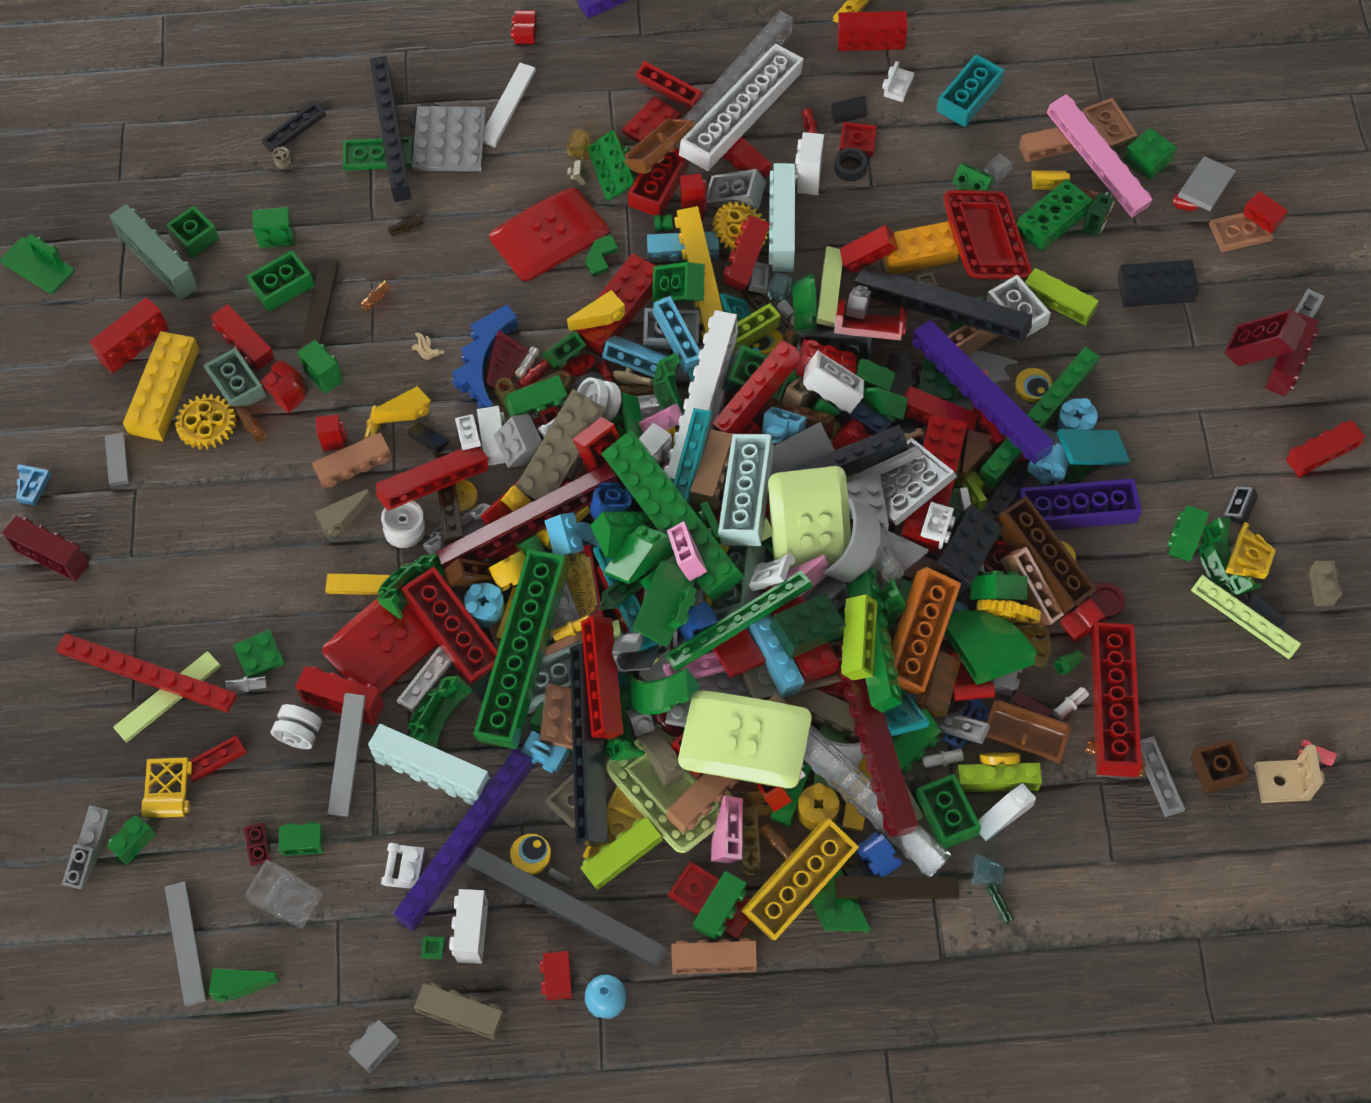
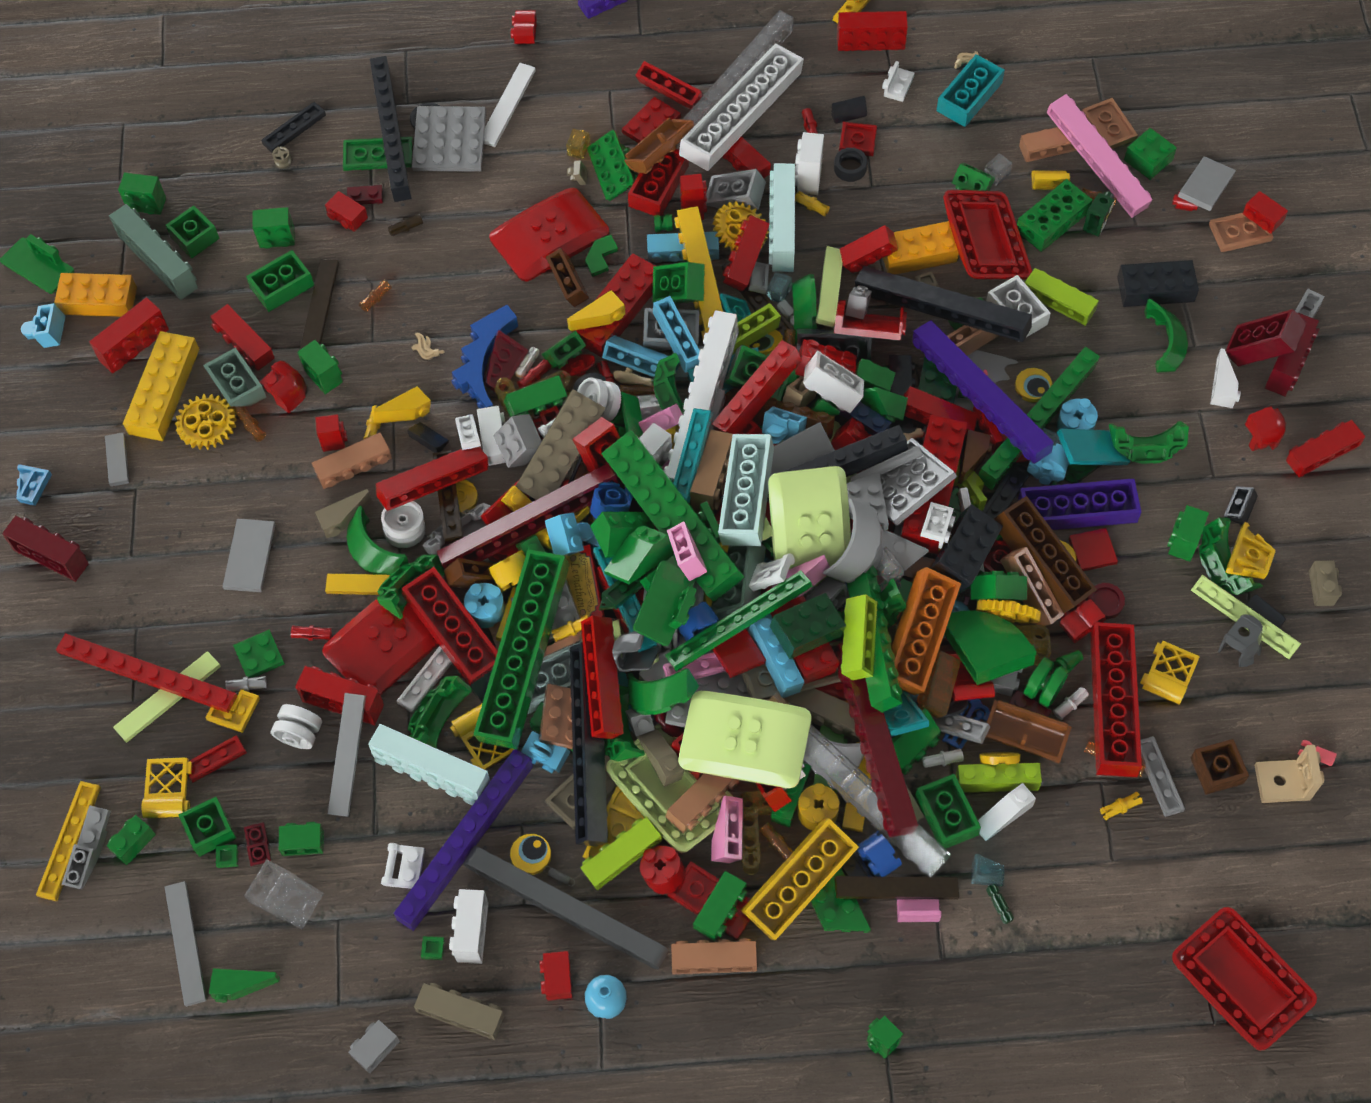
none -> medium azure brick [21,303,66,348]
none -> yellow tile [36,781,101,901]
none -> light orange brick [54,273,137,317]
none -> green brick [118,172,166,215]
none -> green brick [178,797,237,857]
none -> yellow plate [205,690,260,733]
none -> green plate [216,844,238,868]
none -> light grey tile [223,519,276,592]
none -> red pin [291,625,332,641]
none -> red brick [325,191,368,232]
none -> green windscreen [346,505,409,575]
none -> dark red plate [347,185,383,205]
none -> yellow piece [449,704,514,770]
none -> reddish brown brick [546,248,589,307]
none -> red brick [640,846,686,894]
none -> yellow pin [795,191,830,217]
none -> green brick [867,1015,903,1059]
none -> bright pink panel [897,899,941,922]
none -> tan piece [954,51,988,69]
none -> green wheel [1023,657,1070,708]
none -> red tile [1069,528,1118,571]
none -> yellow pin [1100,791,1143,820]
none -> green windscreen [1109,421,1189,464]
none -> yellow piece [1140,641,1200,705]
none -> green windscreen [1144,299,1188,373]
none -> red wedge [1172,907,1317,1051]
none -> white slope [1210,348,1241,408]
none -> dark grey piece [1218,614,1263,667]
none -> red brick [1245,406,1286,451]

